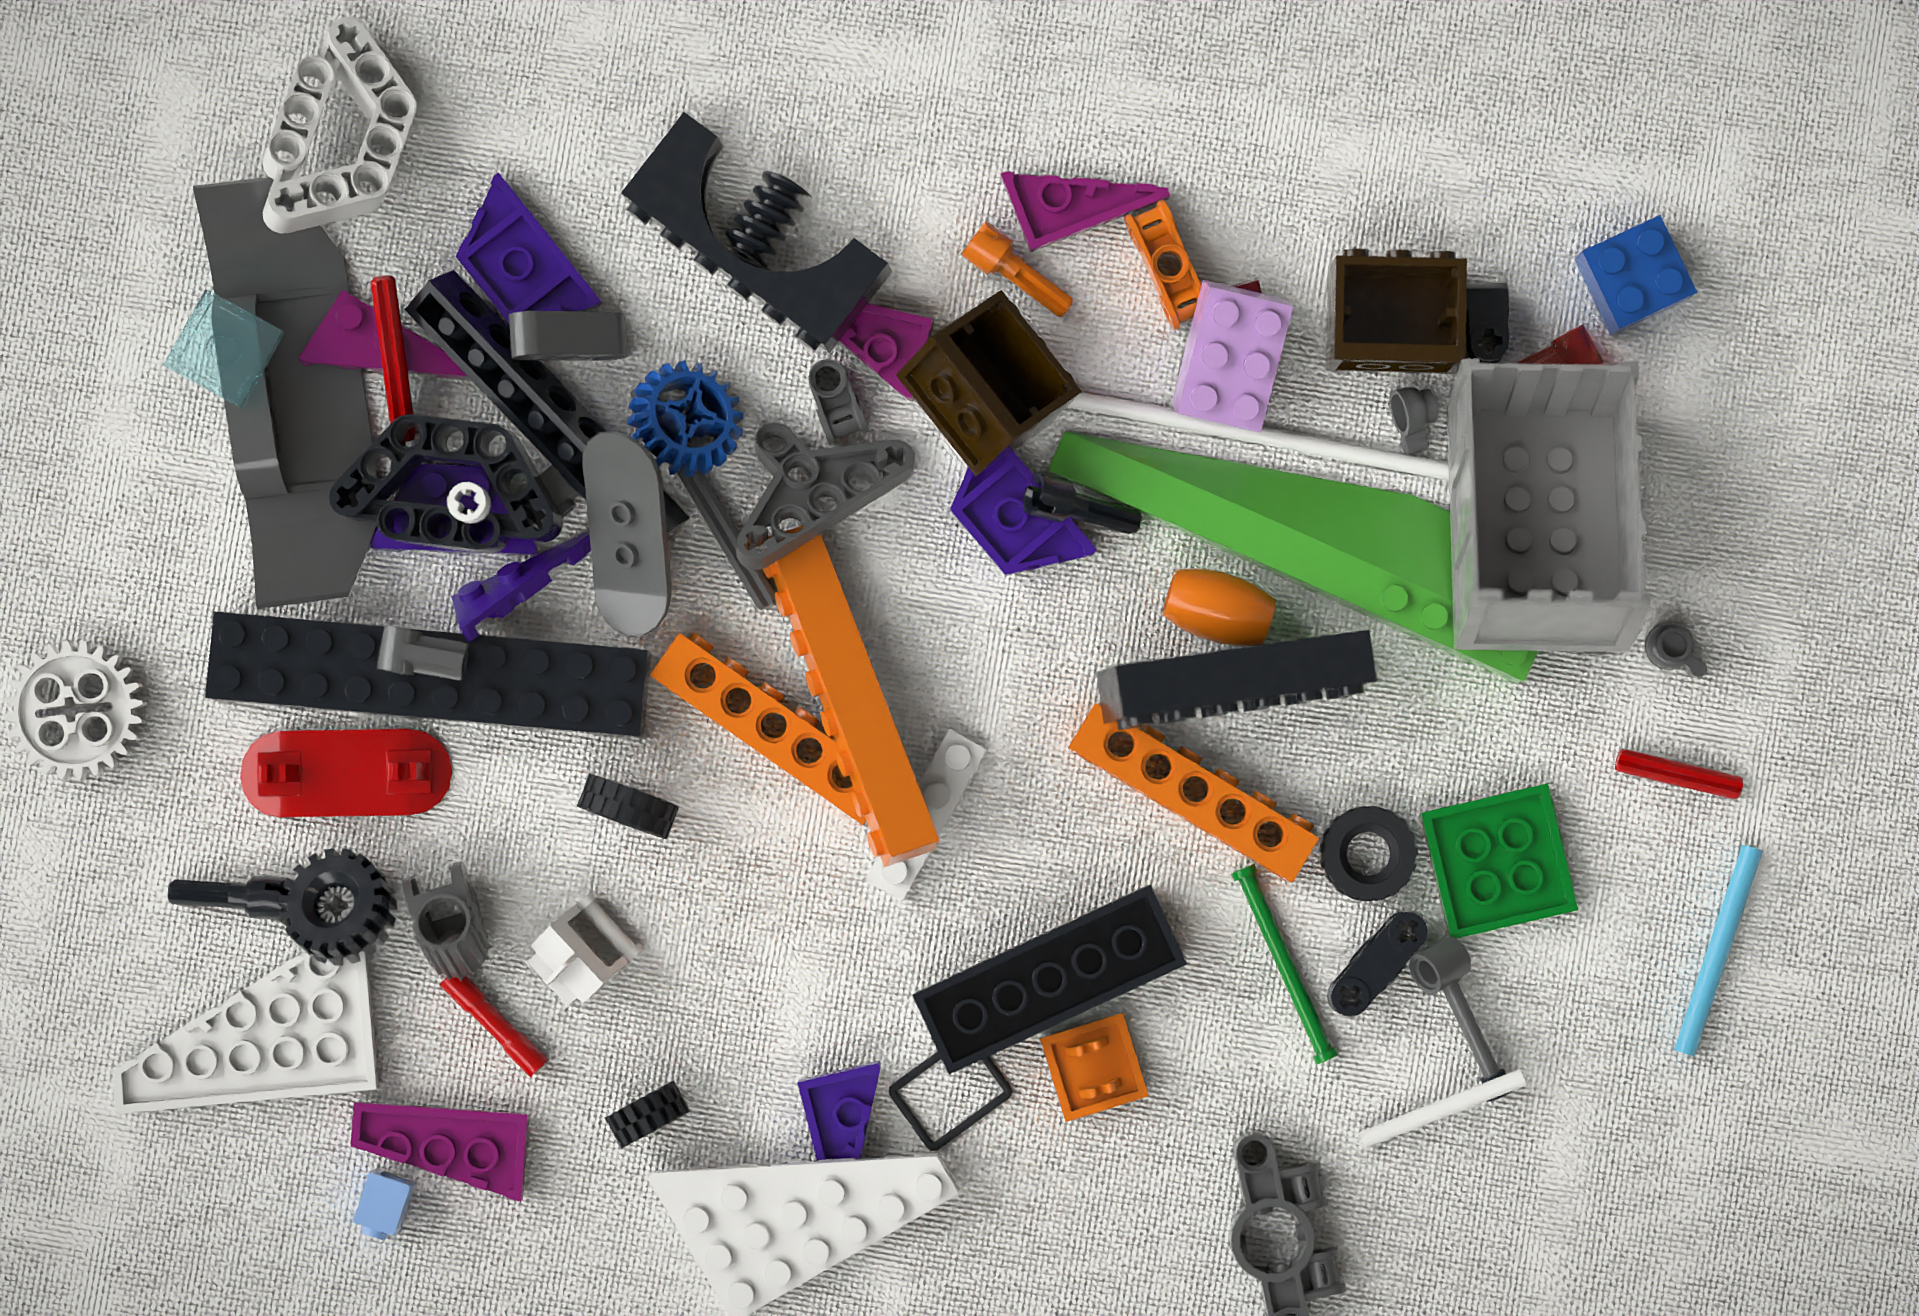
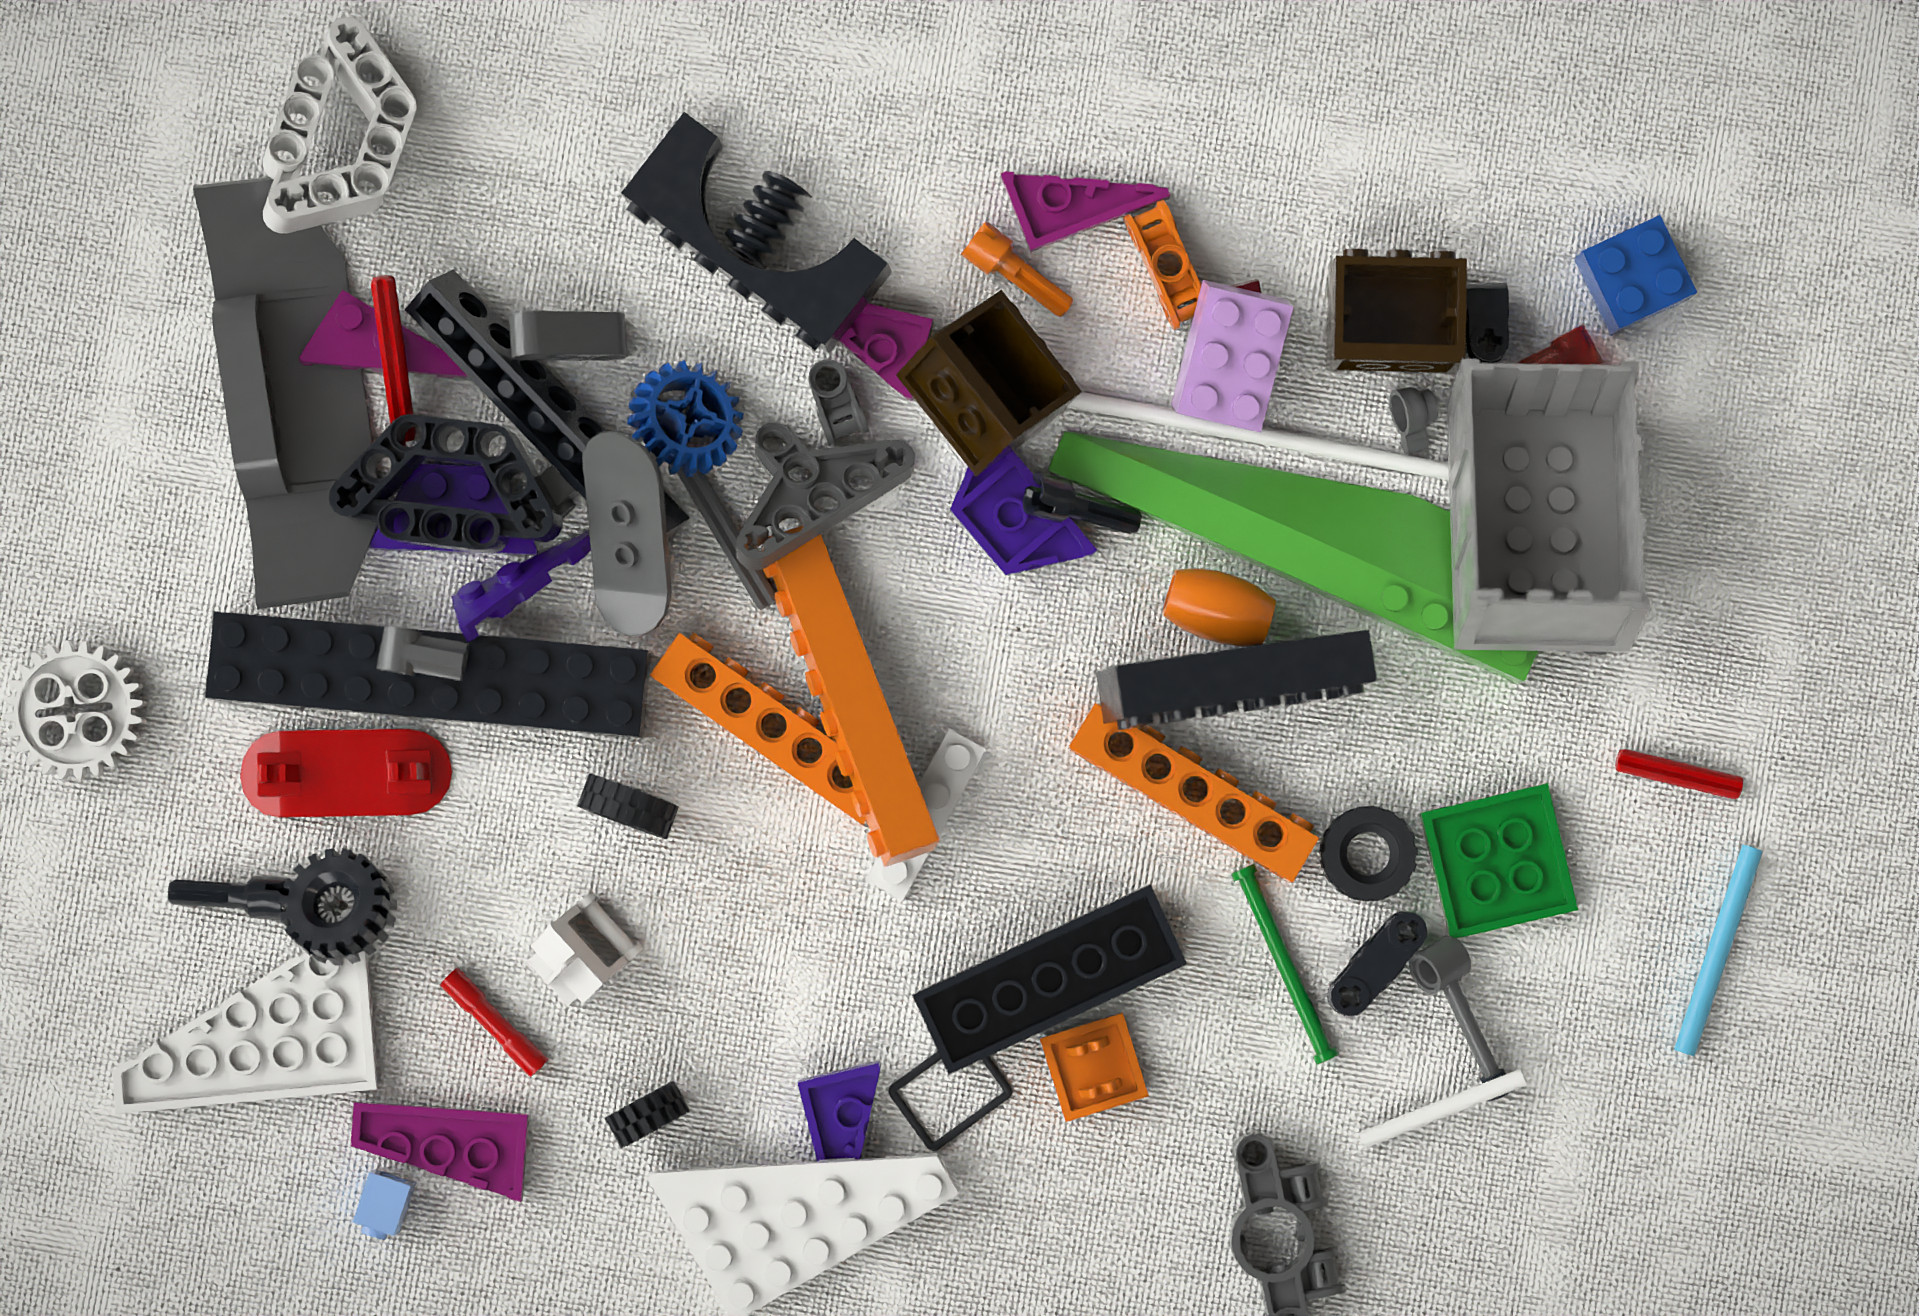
clear light blue tile [163,289,285,409] -> none
dark grey piece [402,861,491,981] -> none
white bush [447,482,491,523] -> none
dark purple wing [455,172,603,323] -> none
dark grey piece [1644,622,1707,678] -> none

